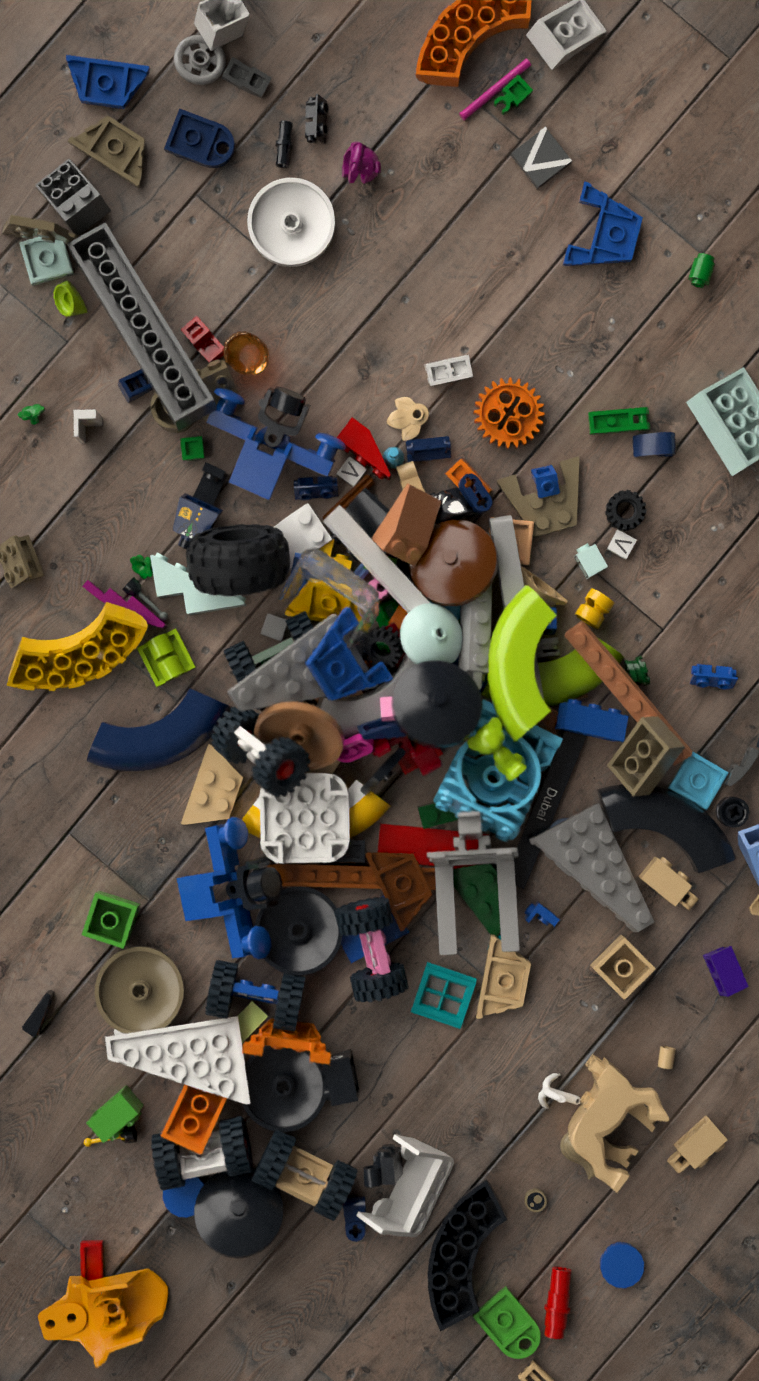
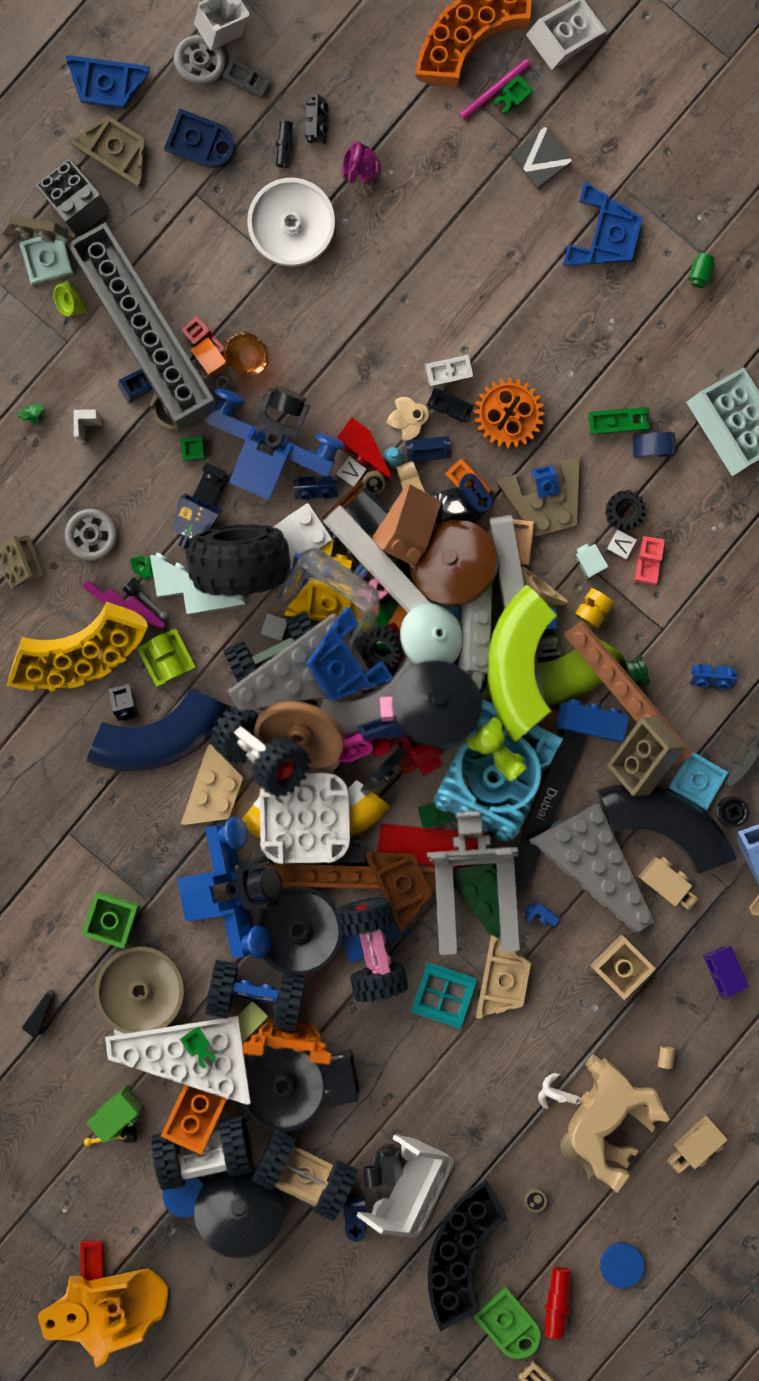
none -> light grey plate [65,509,117,561]
none -> black bracket [108,684,139,721]
none -> green plate [180,1026,216,1068]
none -> orange slope [190,337,229,378]
none -> dark tan tile [363,471,385,494]
none -> black hinge [426,388,474,423]
none -> coral slope [634,536,665,586]

